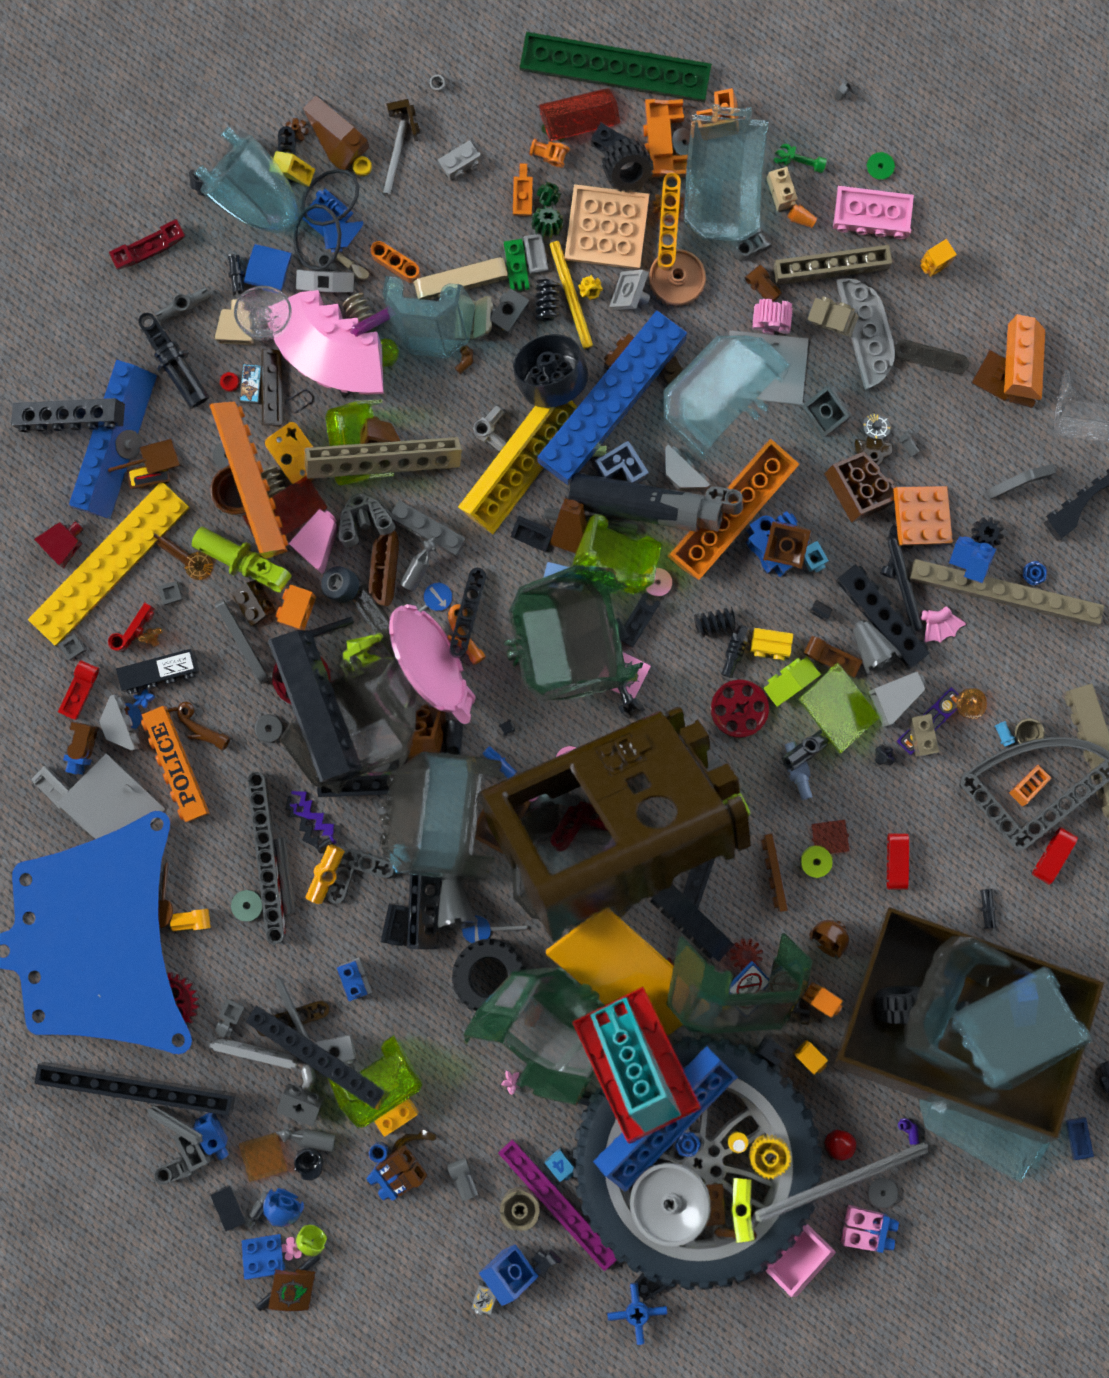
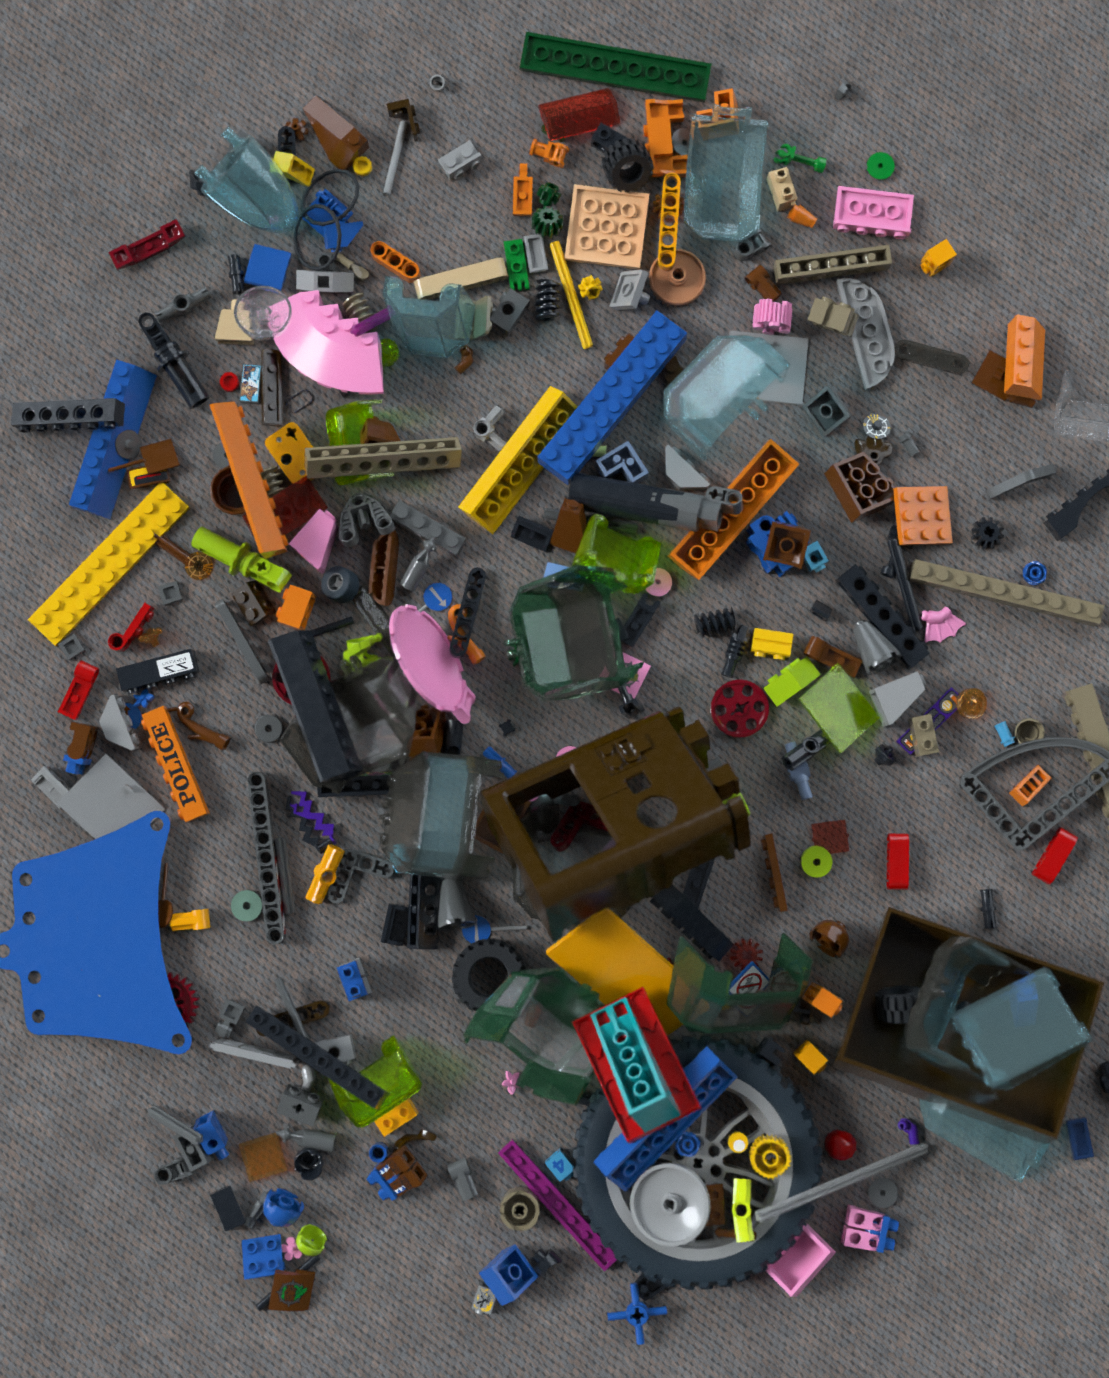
dark red torso [34,521,84,568] -> none
black brick [34,1062,236,1116] -> none
black wheel [513,334,589,408] -> none
blue brick [949,536,996,583] -> none

